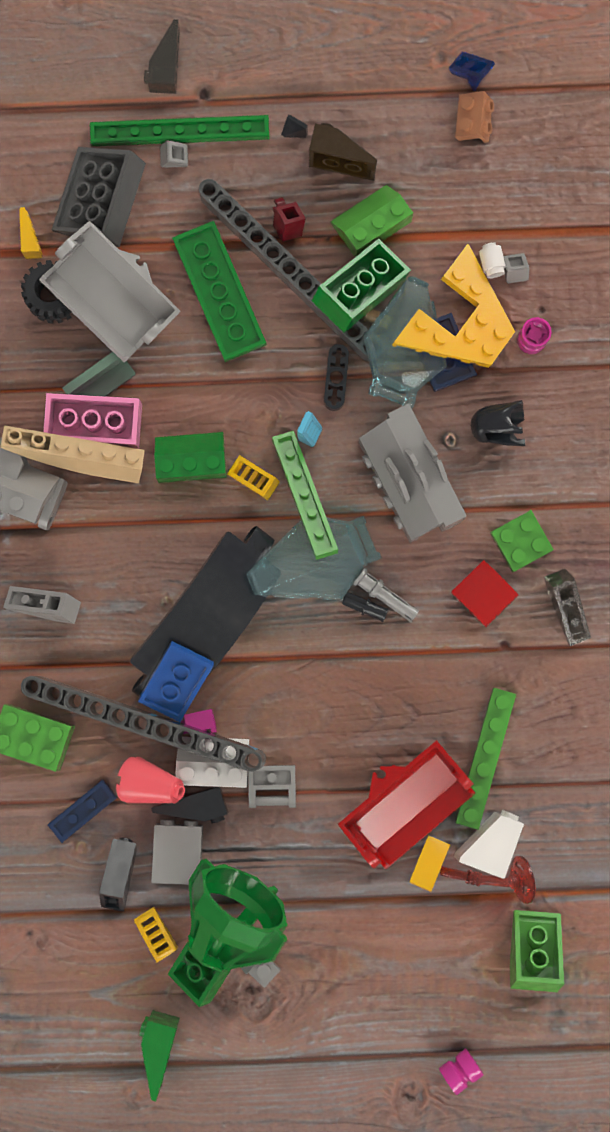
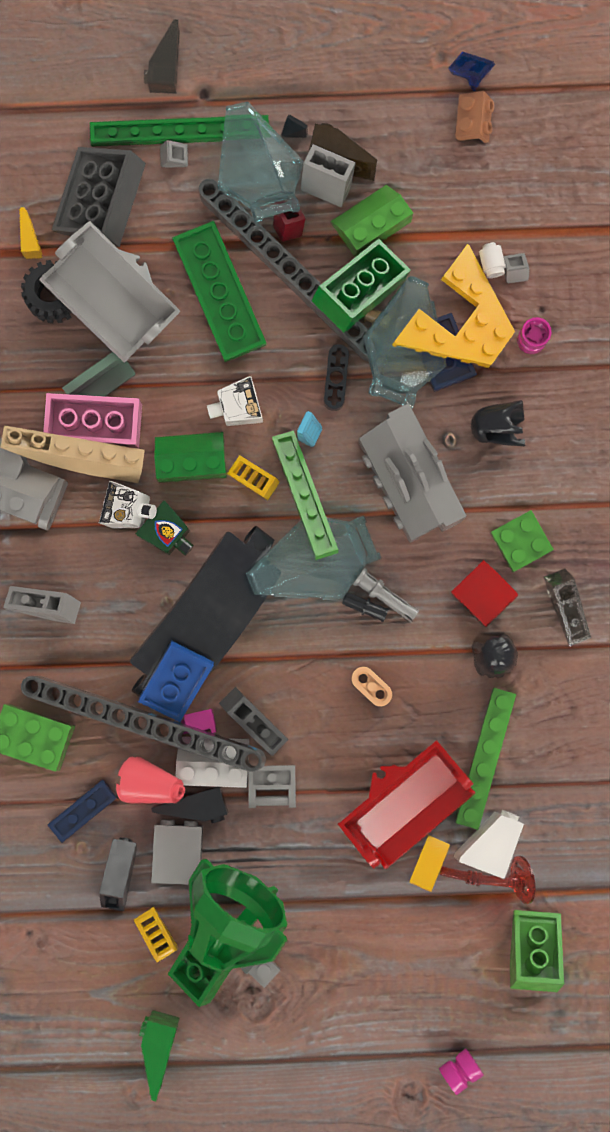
none -> torso [99,481,157,528]
none -> dark green torso [135,500,194,556]
none -> white torso [207,376,263,426]
none -> clear light blue windscreen [218,101,304,222]
none -> dark grey slope [219,687,288,756]
none -> light grey brick [301,144,355,208]
none -> light nougat plate [351,667,392,706]
none -> black hair [471,634,518,679]

